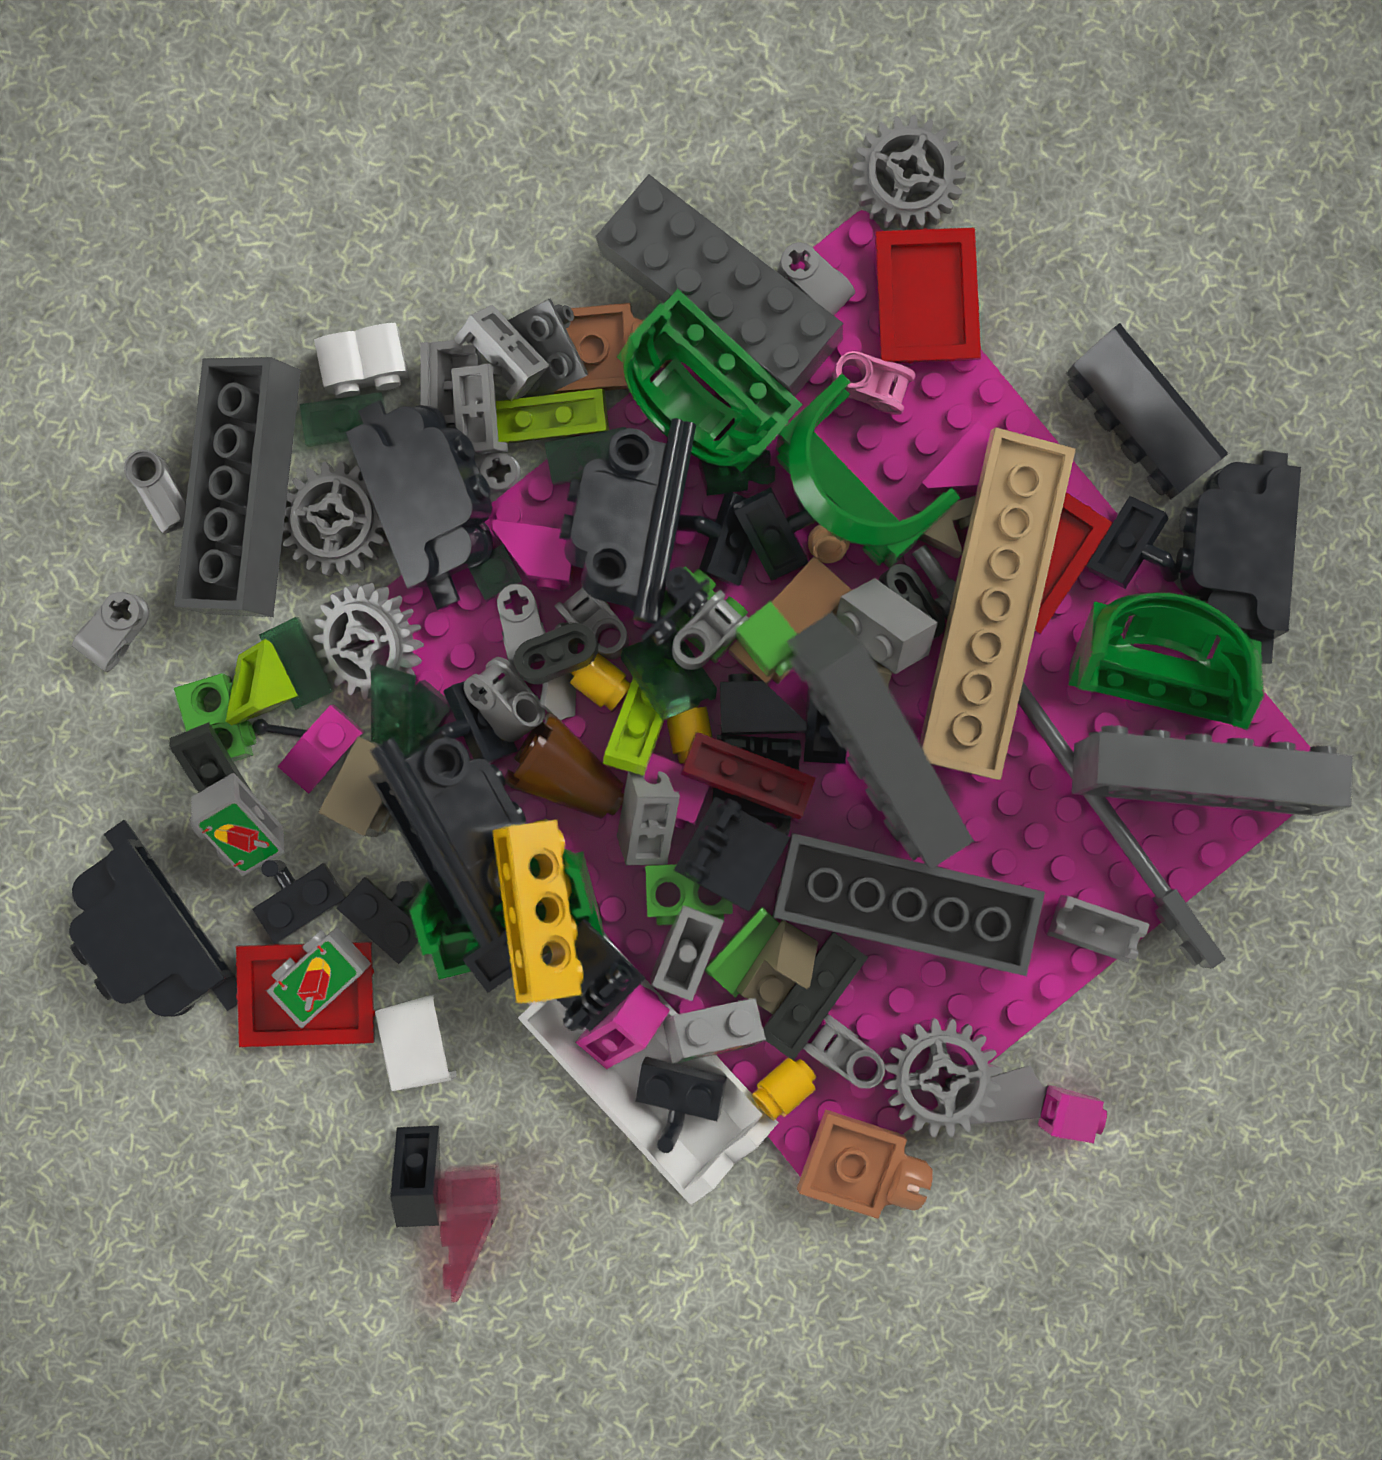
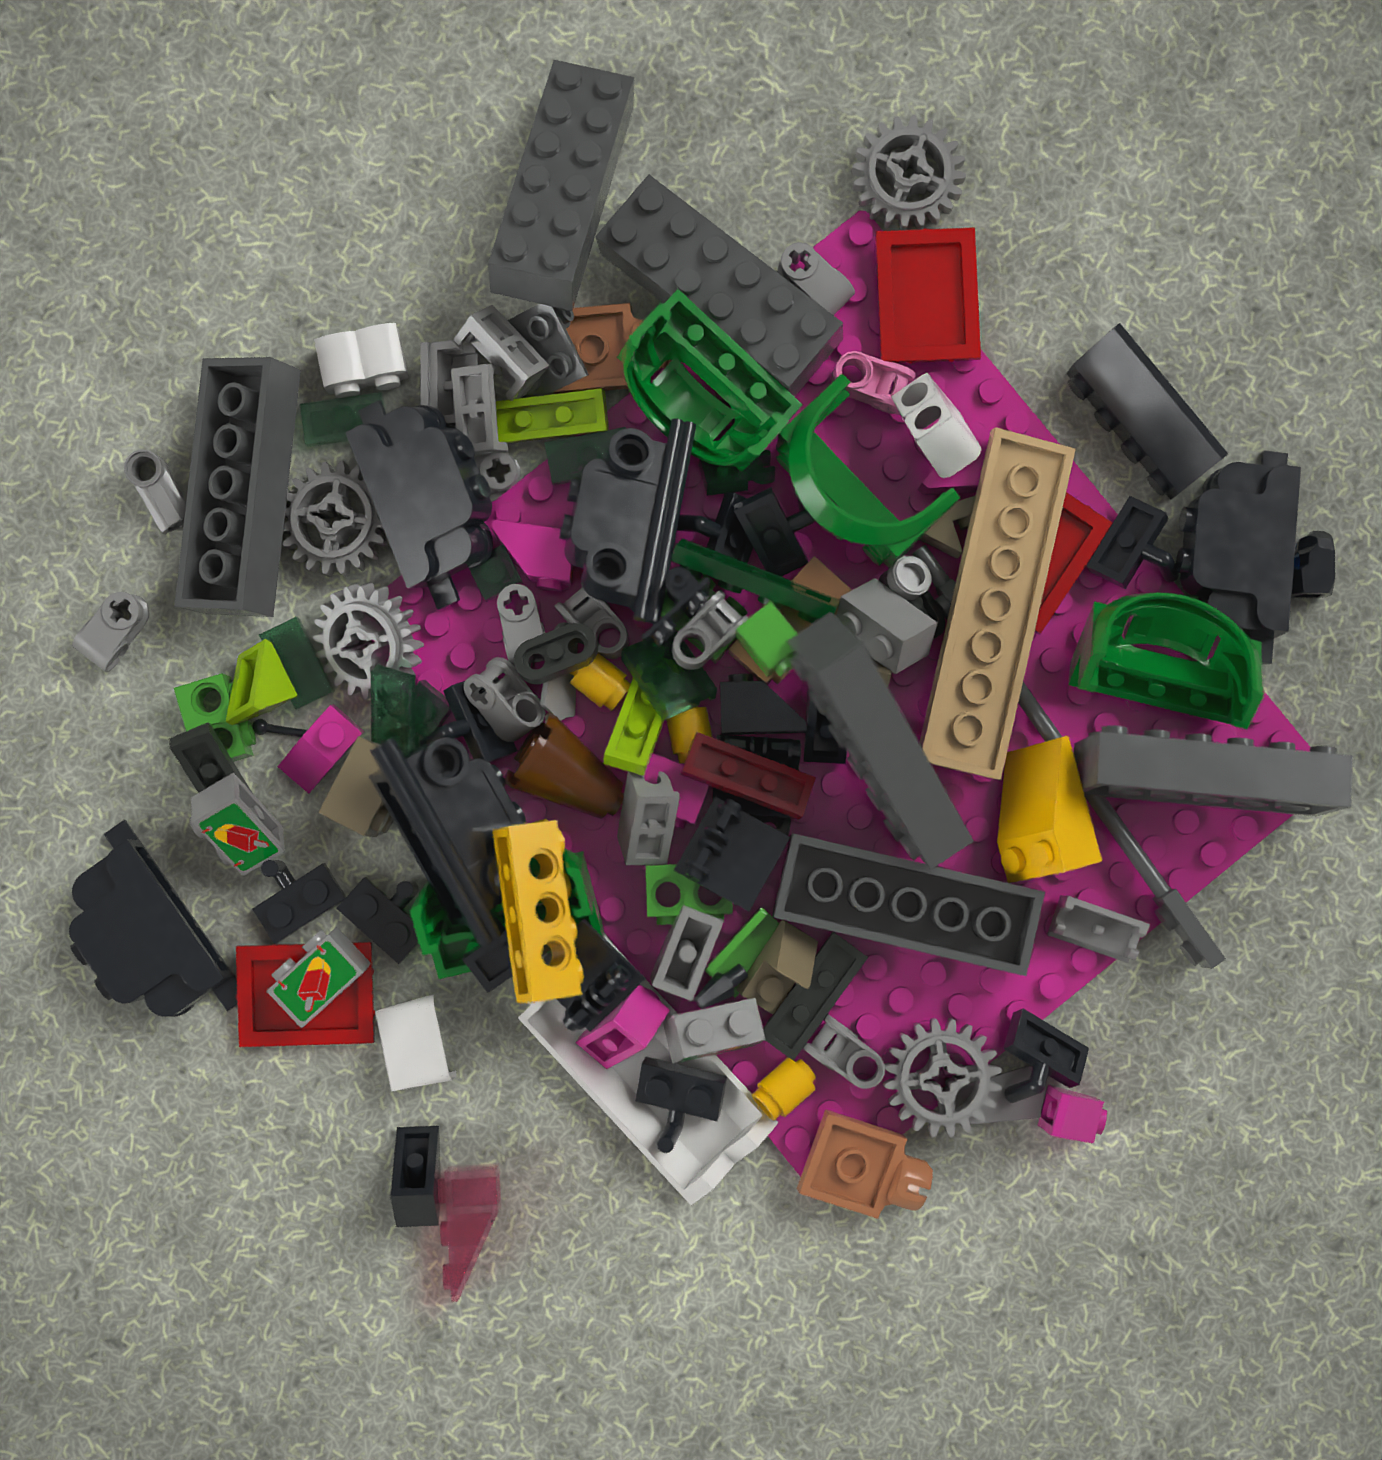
light nougat plate [808,525,850,563] -> none
none -> dark grey brick [488,60,634,311]
none -> dark green plate [671,538,840,624]
none -> black bar [695,964,748,1009]
none -> light grey tile [887,556,932,600]
none -> white piece [891,372,981,478]
none -> yellow slope [997,736,1102,883]
none -> black plate [1003,1008,1089,1103]
none -> black rock [1291,531,1335,598]

